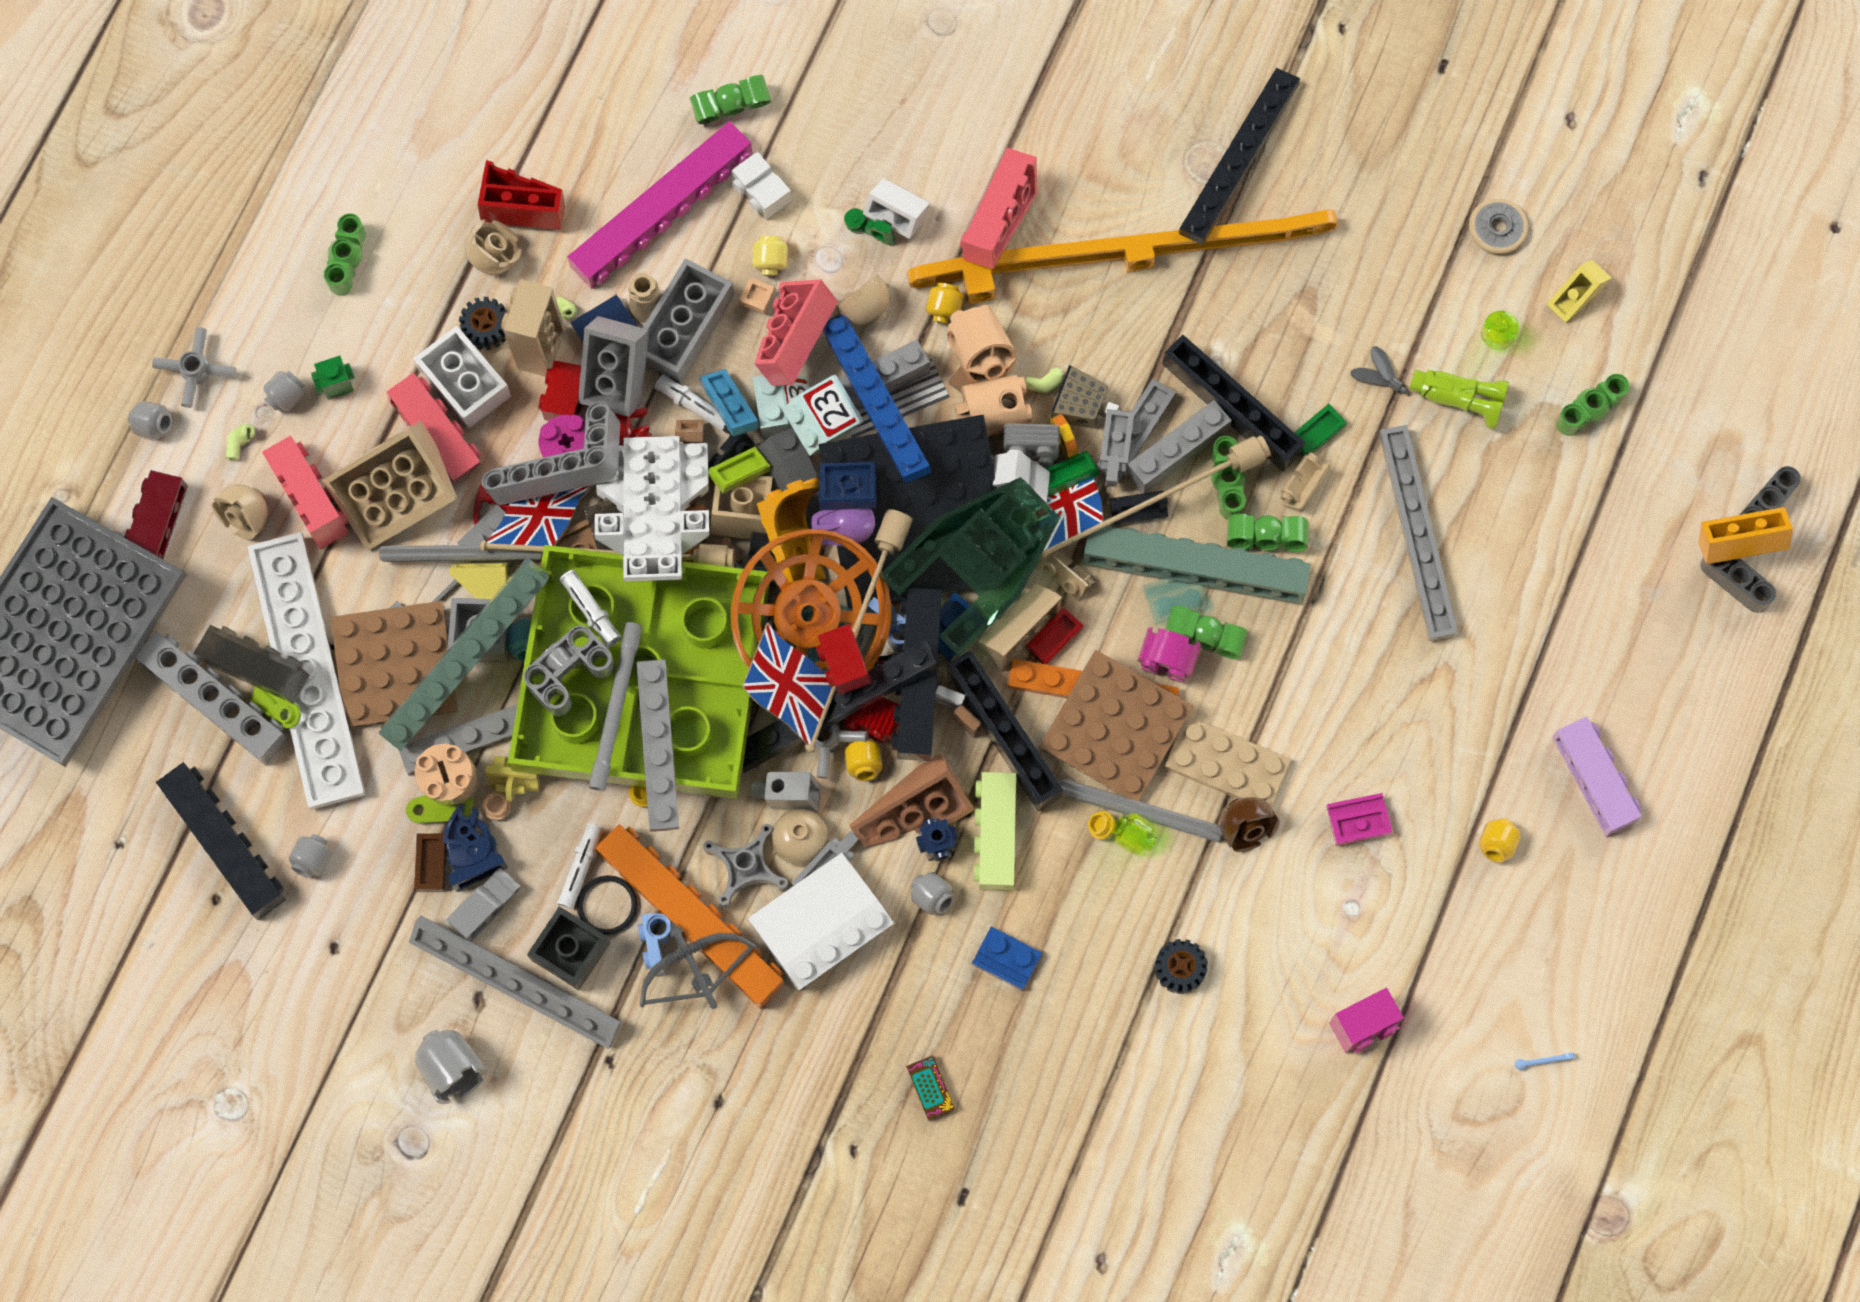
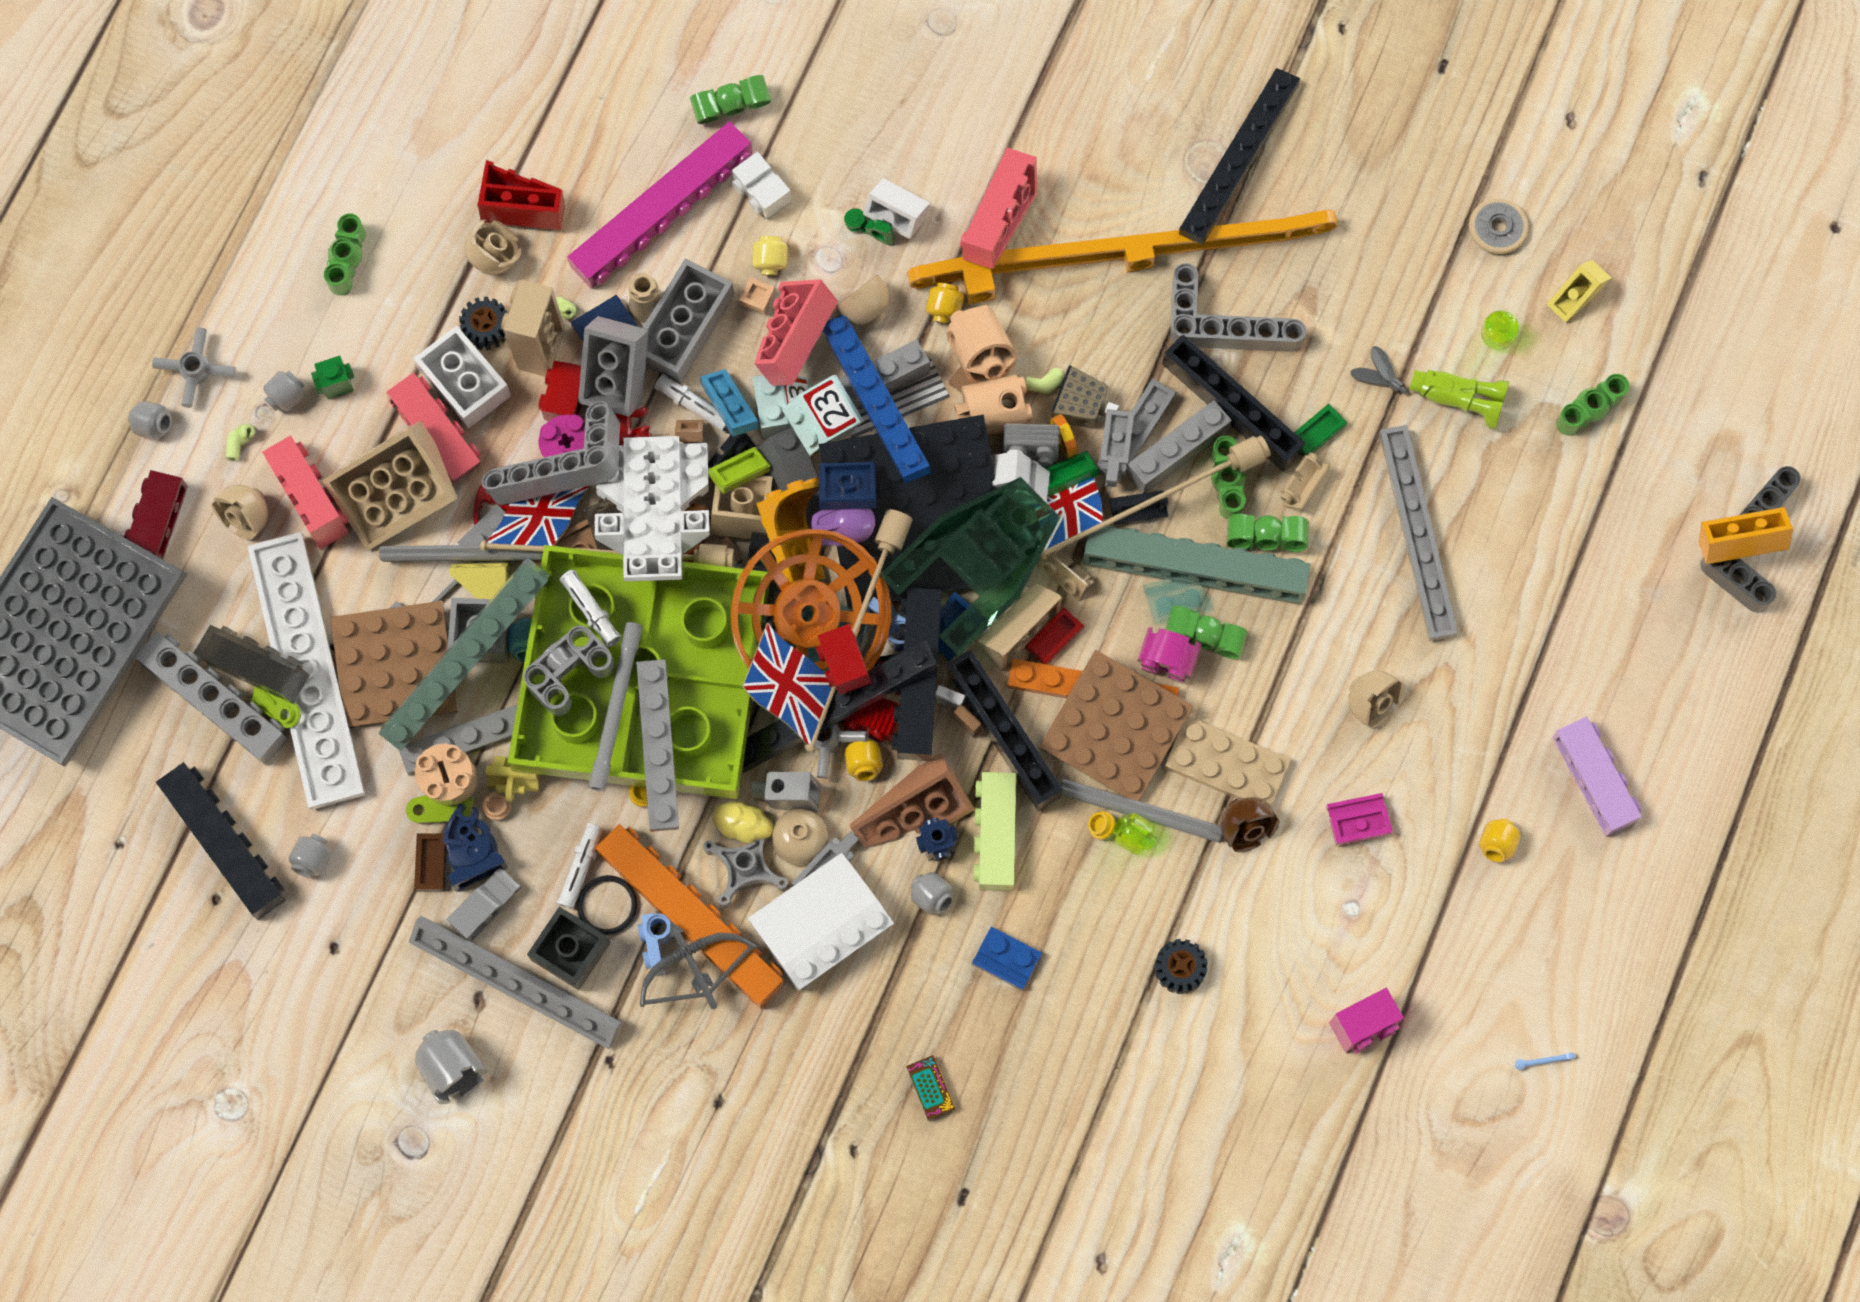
none -> light yellow arm [712,801,774,843]
none -> light grey beam [1170,263,1306,352]
none -> tan cylinder [1349,671,1403,728]

